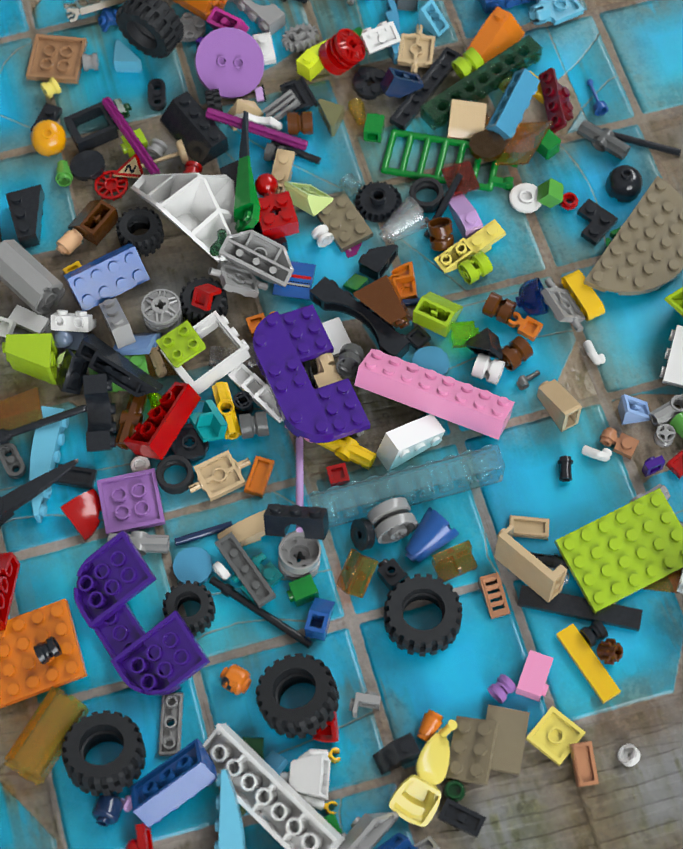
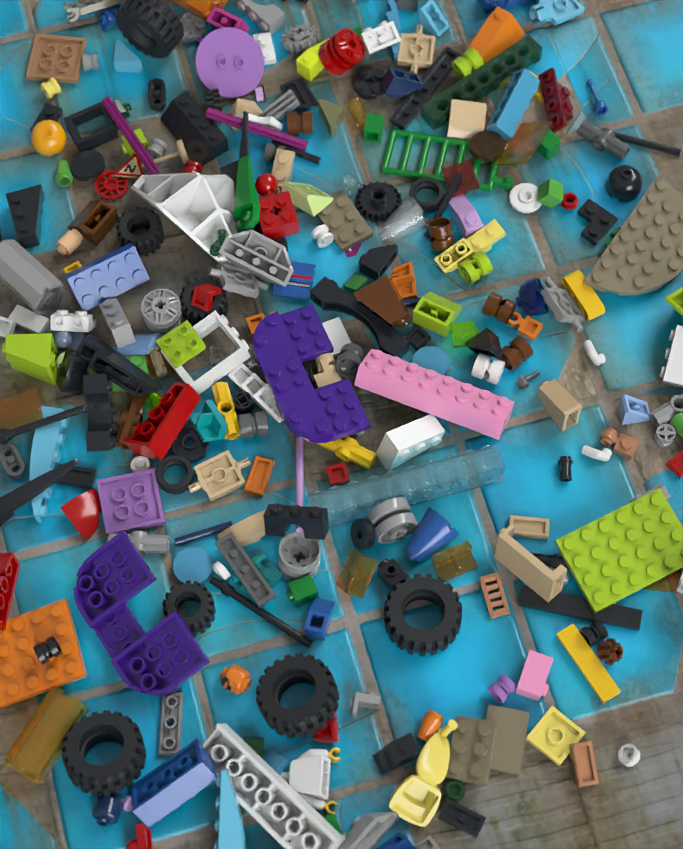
dark purple plate [642,455,666,477] -> none

